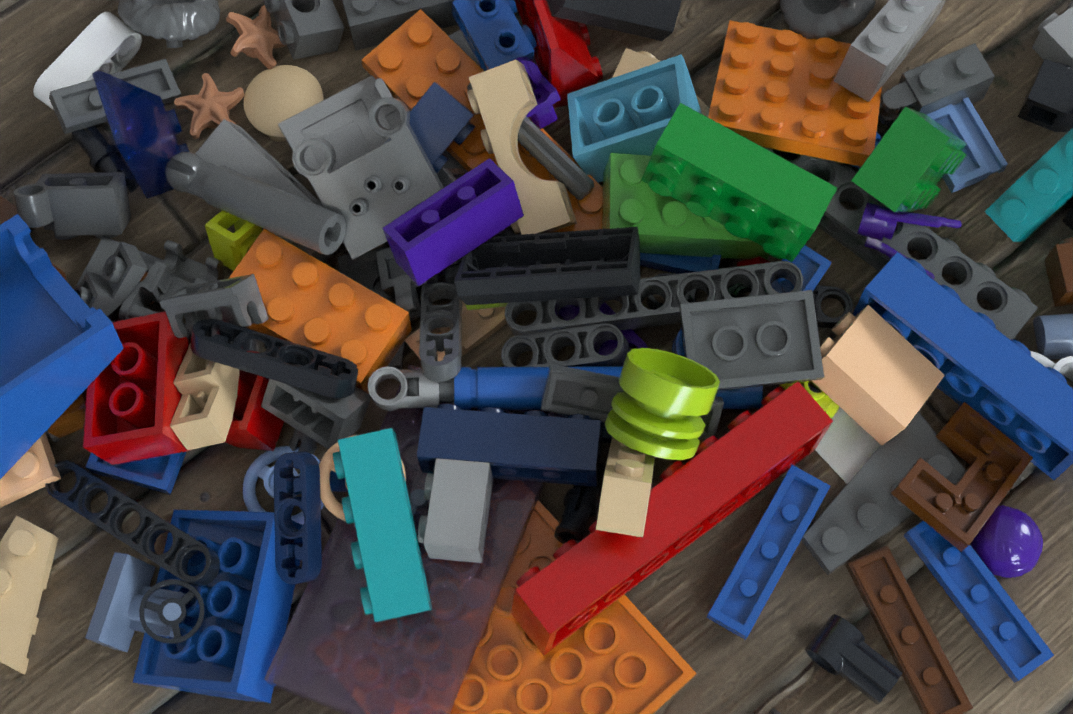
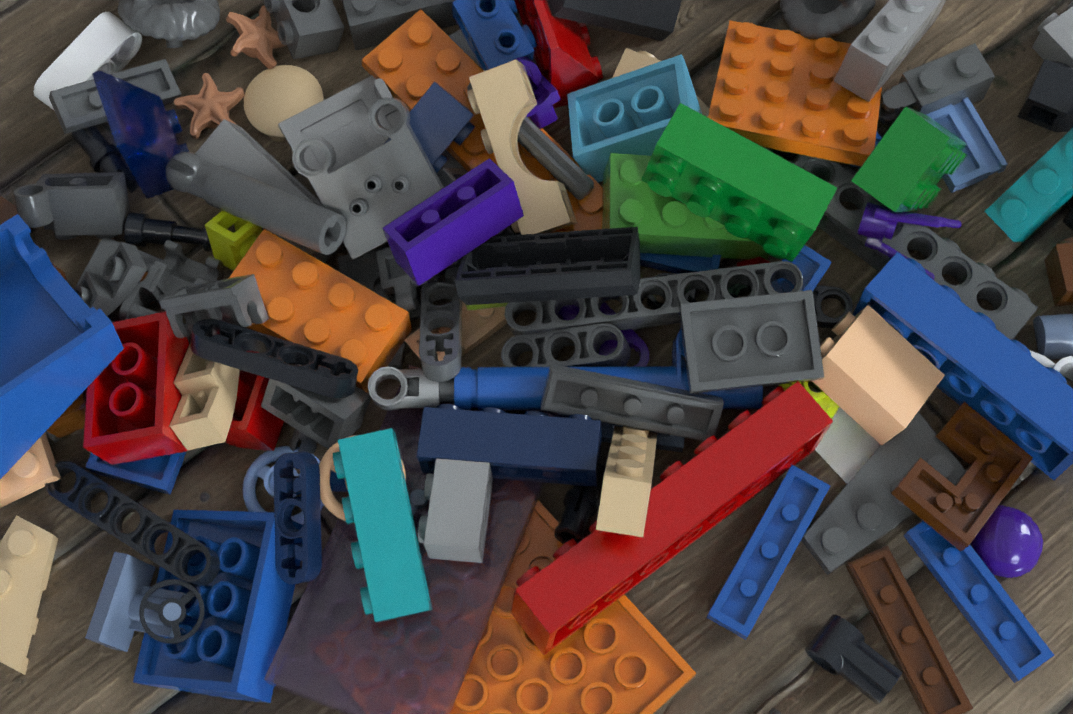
lime wheel [605,348,720,460] -> none
none -> black piece [125,212,212,252]

